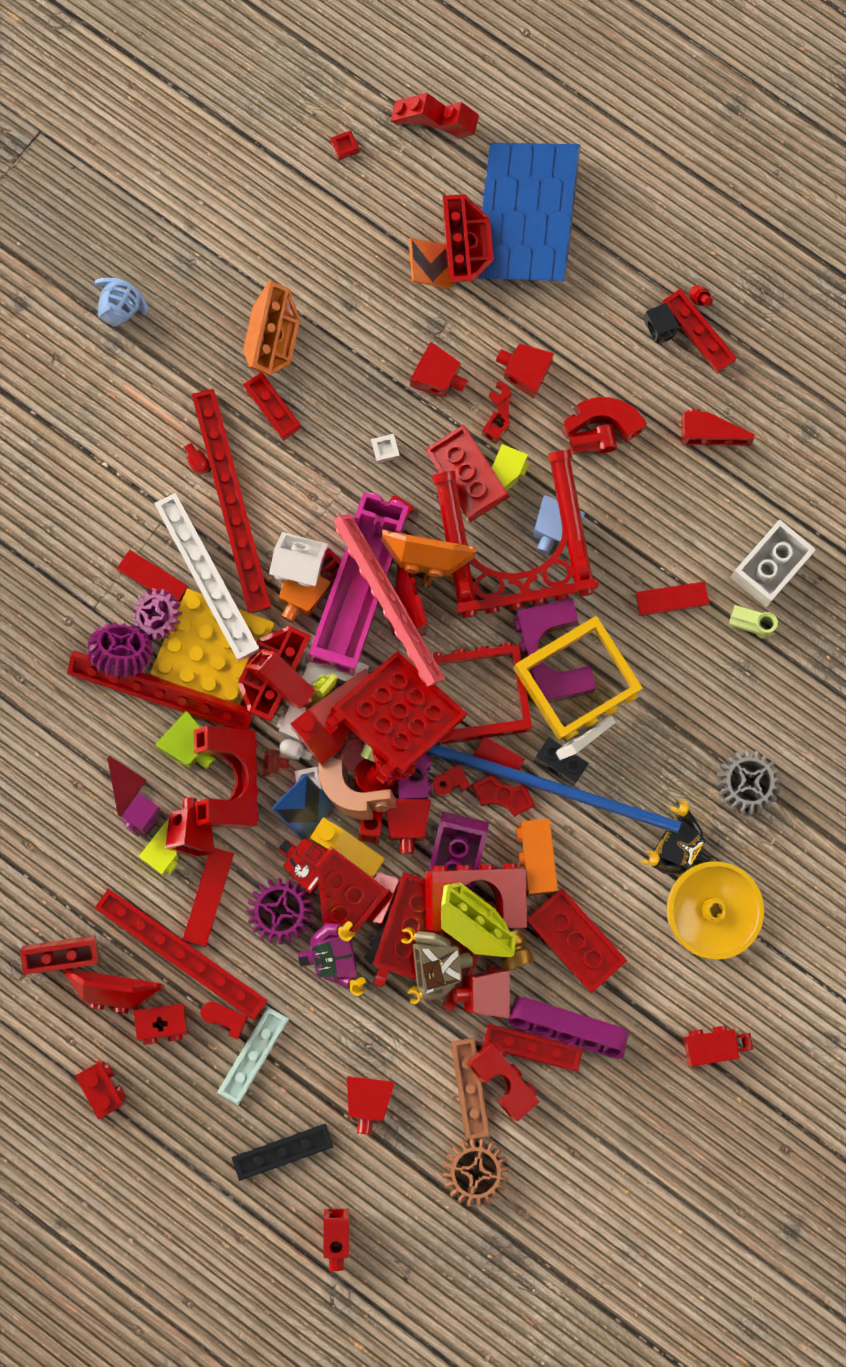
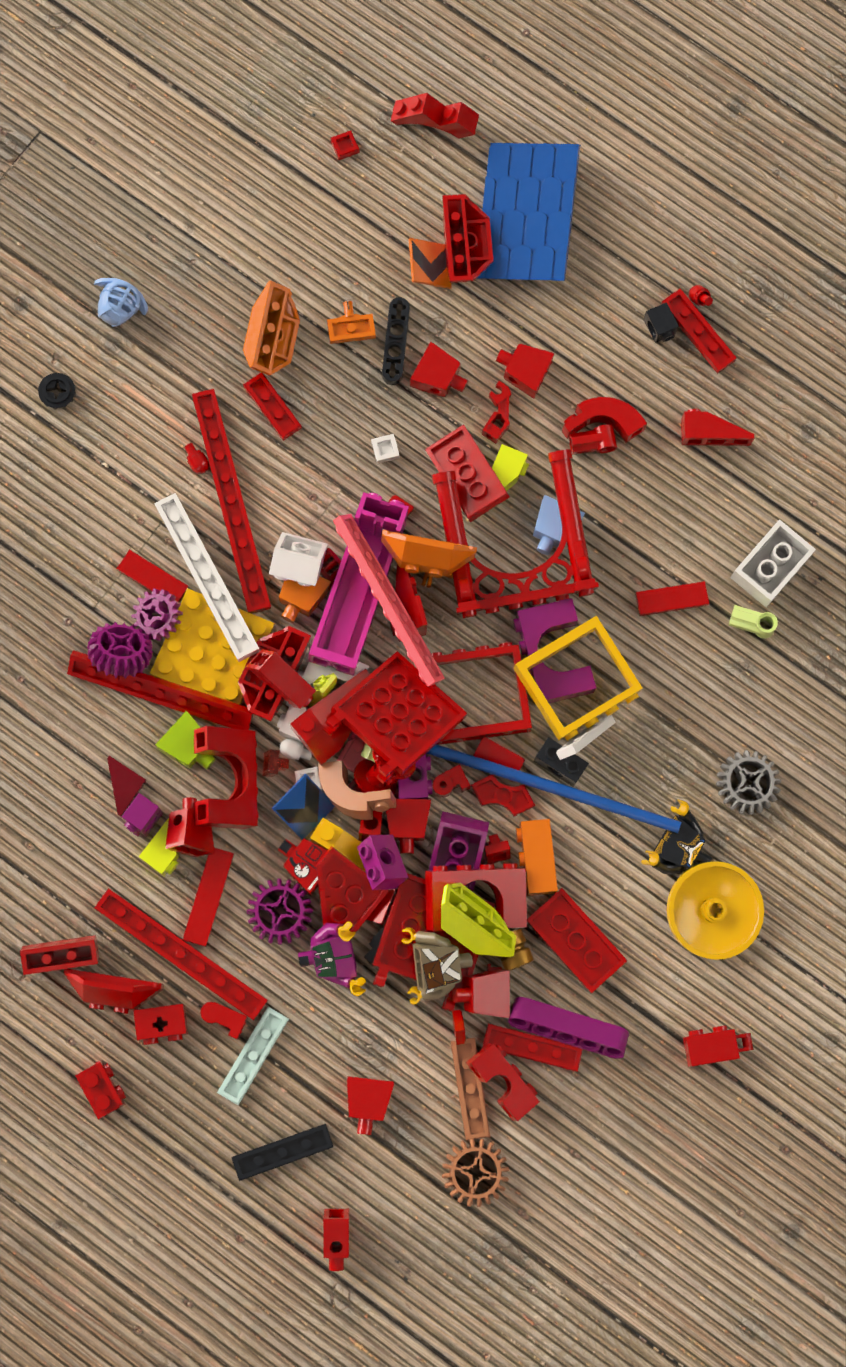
none -> black gear [38,373,76,410]
none -> orange plate [327,301,376,344]
none -> magenta brick [357,835,408,890]
none -> black beam [382,297,410,385]
none -> red tile [452,1010,466,1045]
none -> red tile [484,834,511,864]

